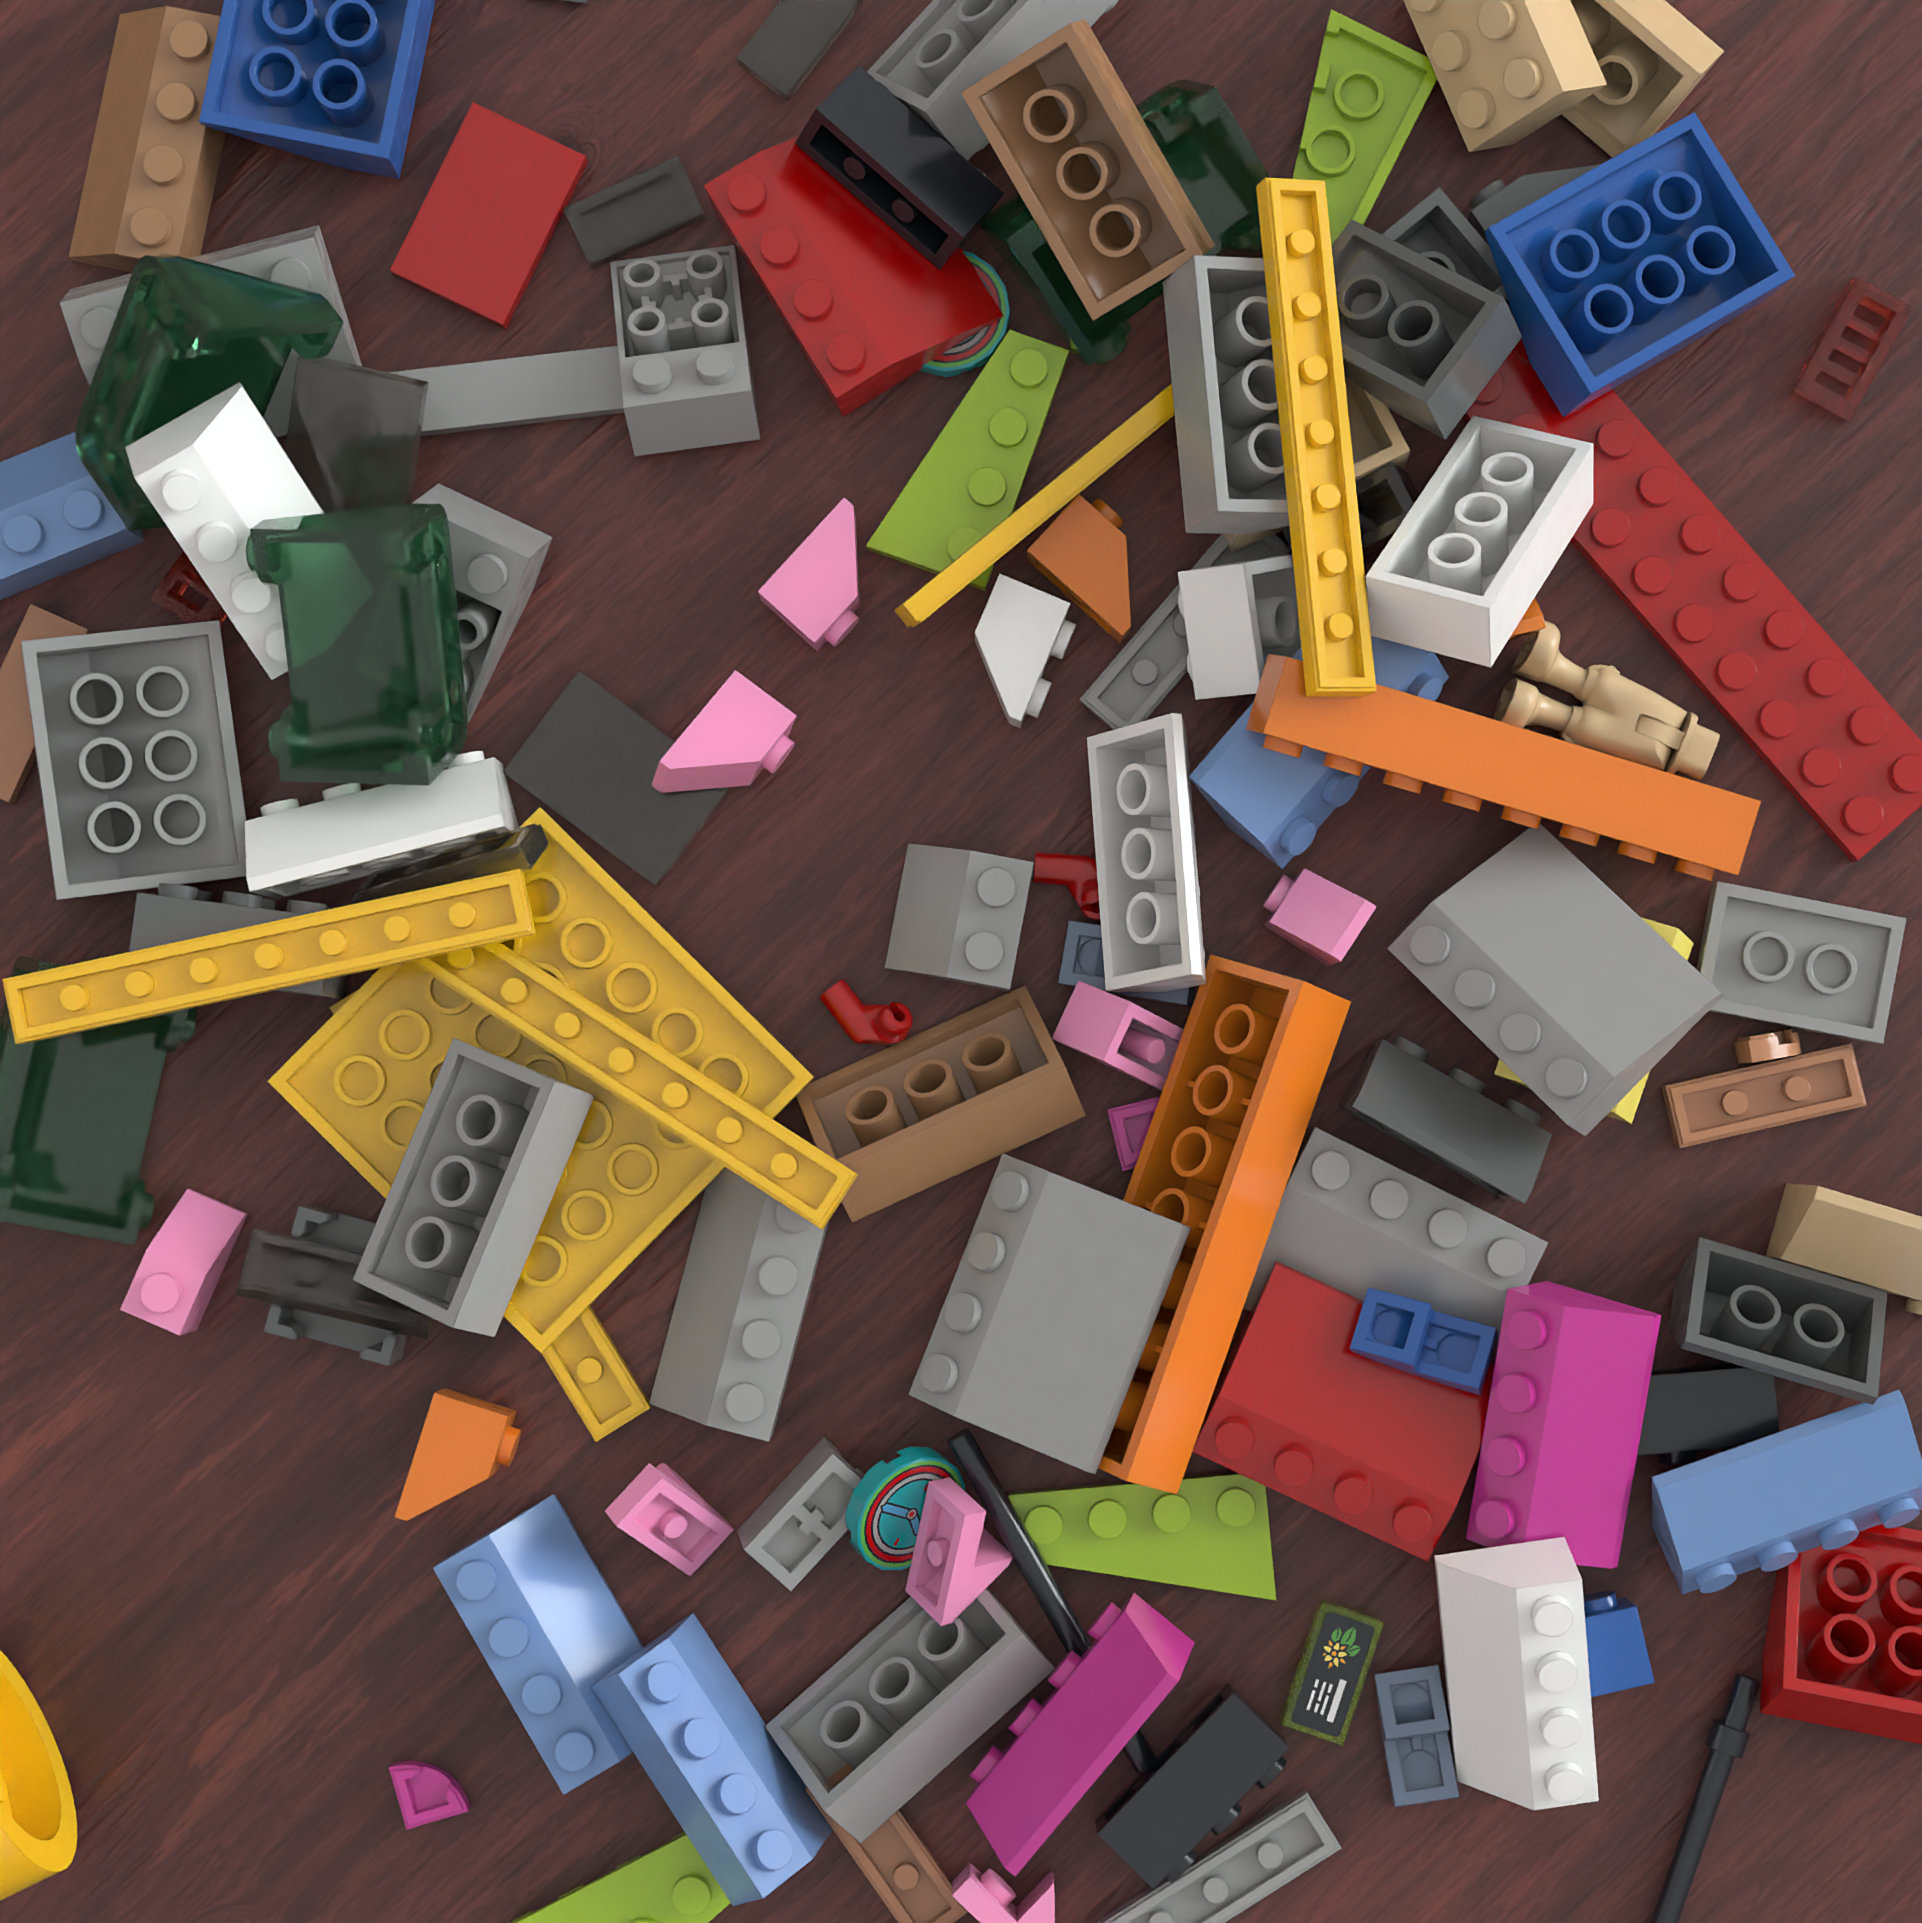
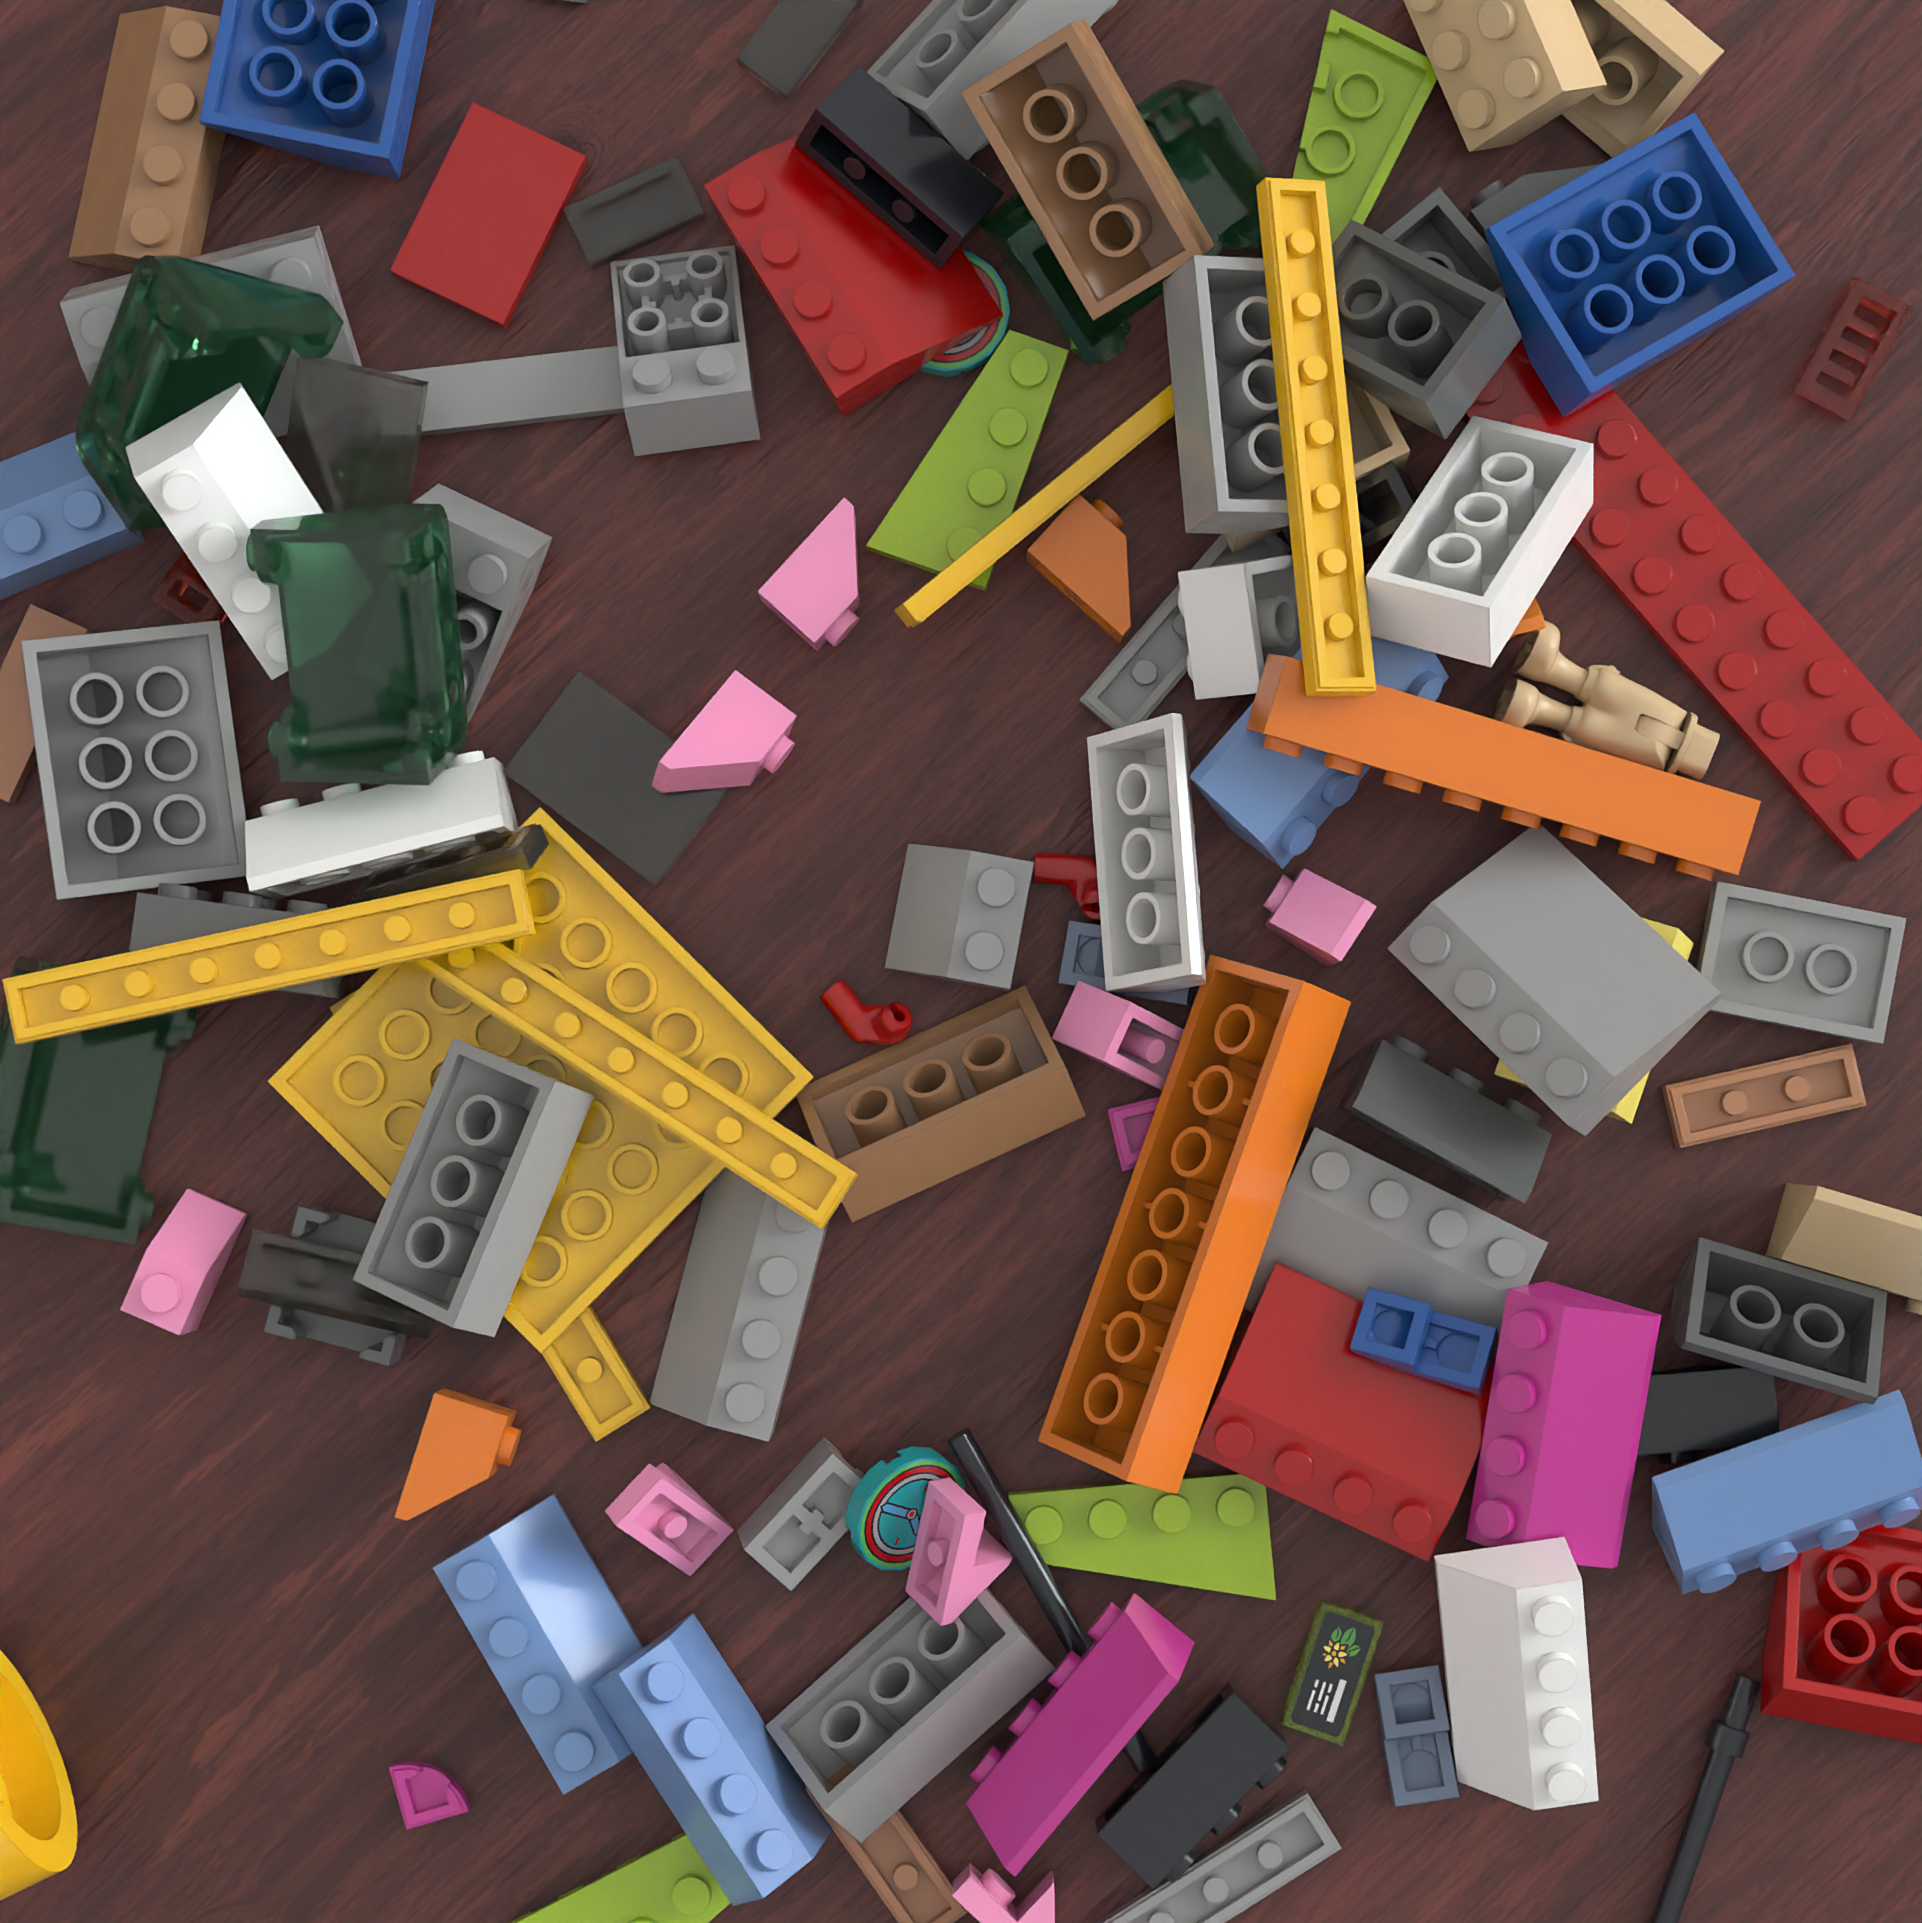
light grey slope [908,1154,1191,1474] -> none
white slope [975,574,1076,728] -> none
blue brick [1583,1591,1655,1697] -> none
nougat tile [1734,1029,1802,1064] -> none

